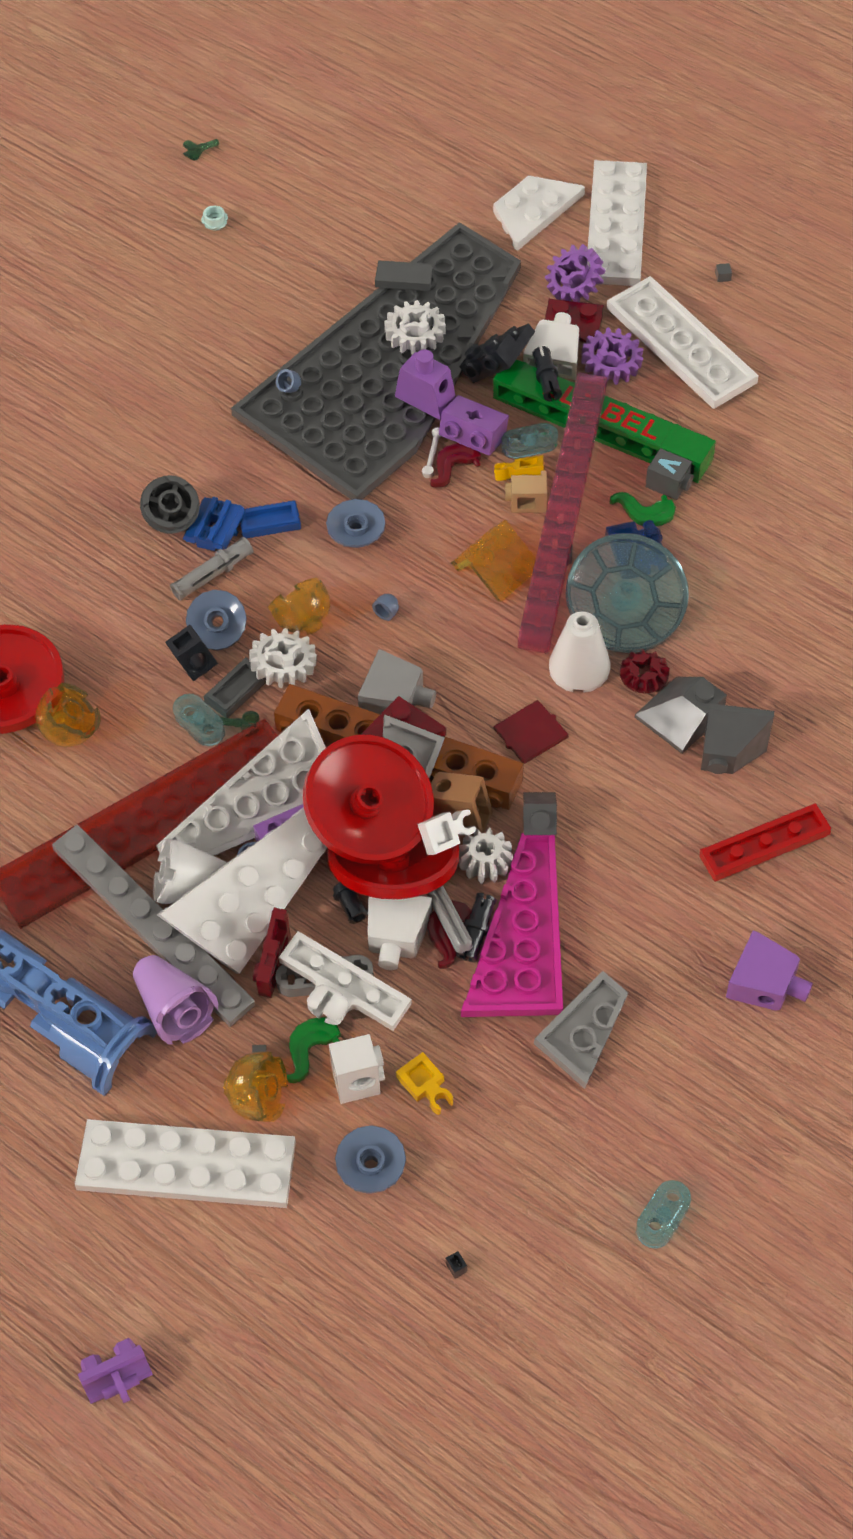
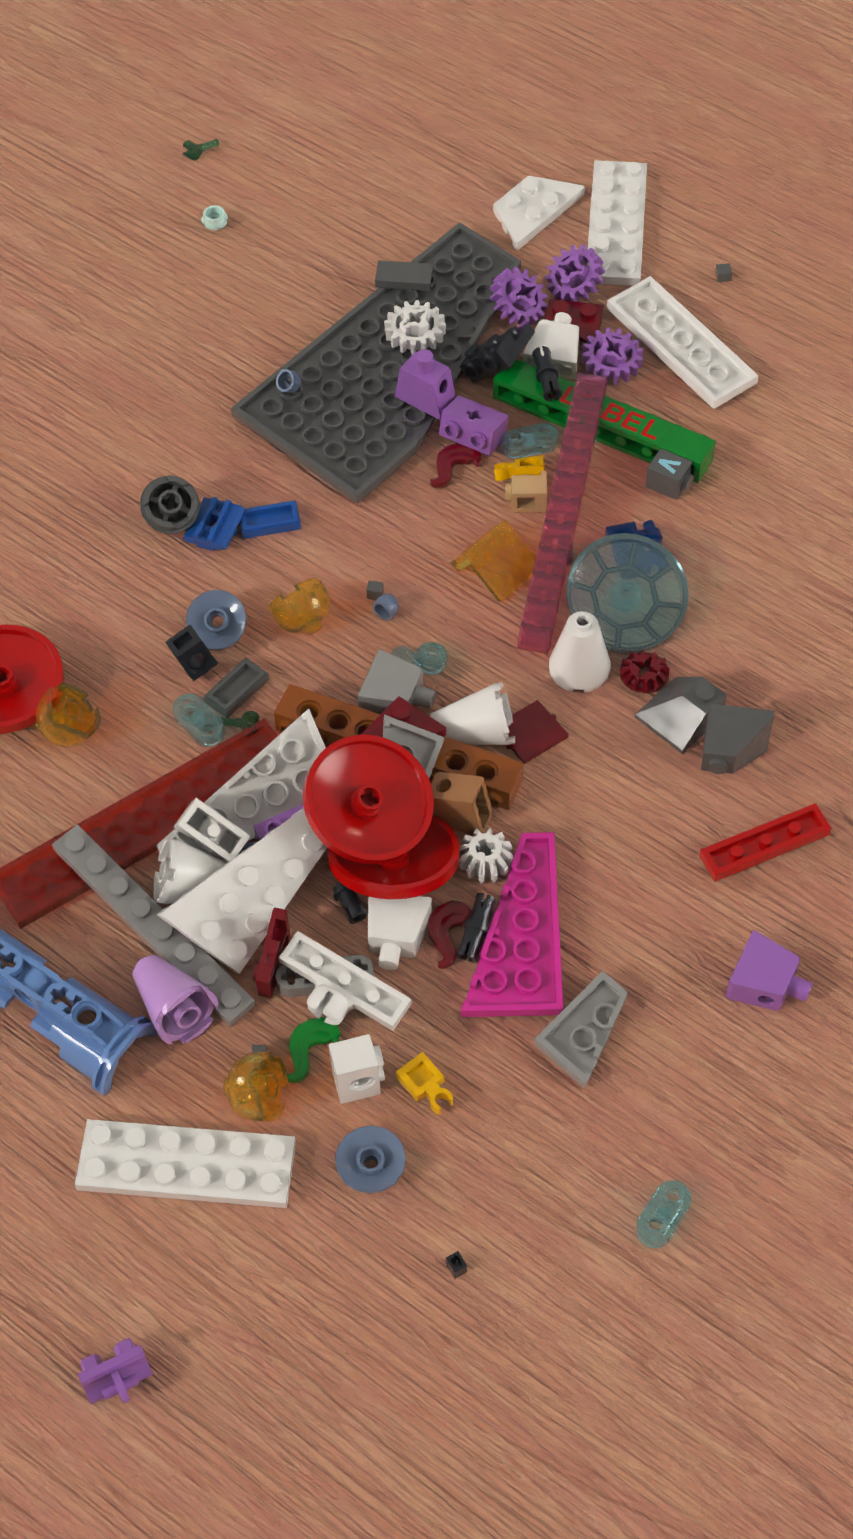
light grey pin [170,537,254,601] -> none
white gear [249,628,317,688] -> none
sand blue dish [326,499,386,548] -> none
white plate [417,810,476,855] -> none
white hinge [422,427,442,478] -> none
light grey axle [426,885,473,953] -> none
dark grey brick [523,792,557,835] -> none
green piece [610,492,676,527] -> none
none -> white brick [174,798,251,862]
none -> dark grey piece [366,581,384,600]
none -> clear light blue plate [391,642,448,674]
none -> white cone [430,682,516,745]
none -> medium lavender gear [490,267,548,327]

